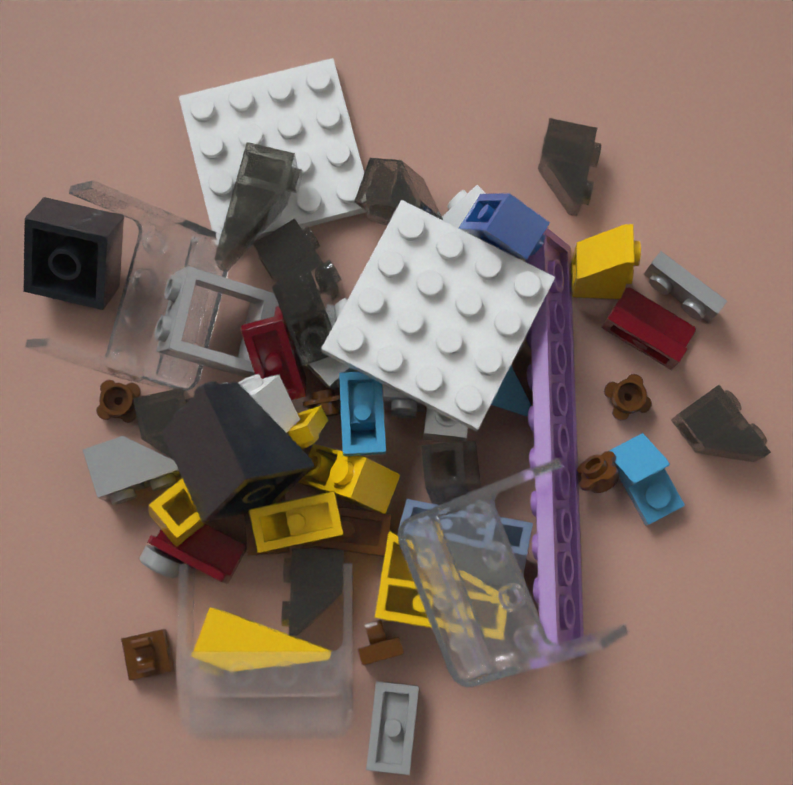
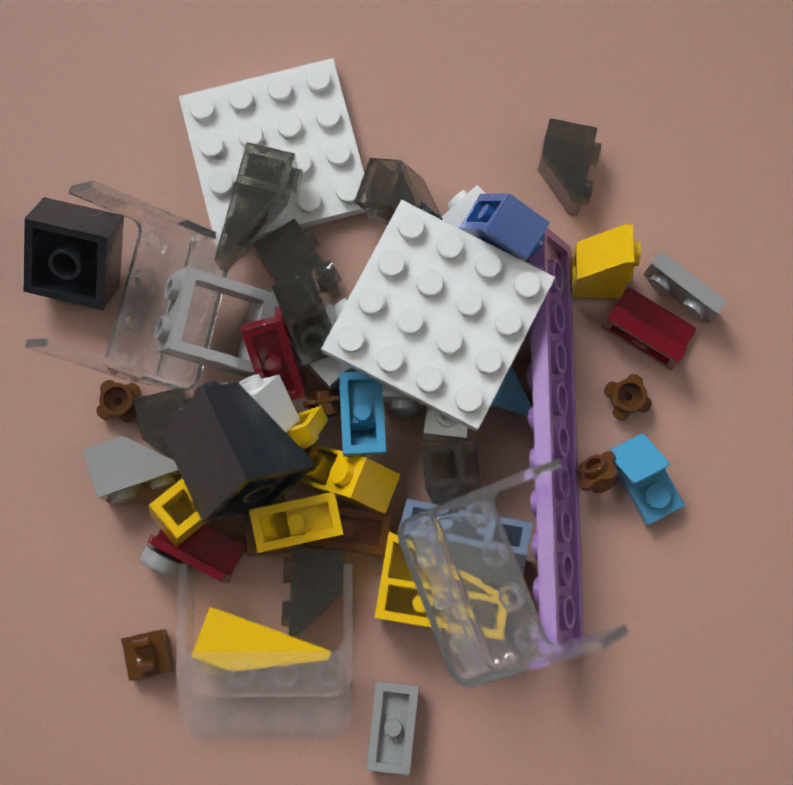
reddish brown tile [358,619,404,666] -> none
clear smoke slope [671,385,771,462] -> none

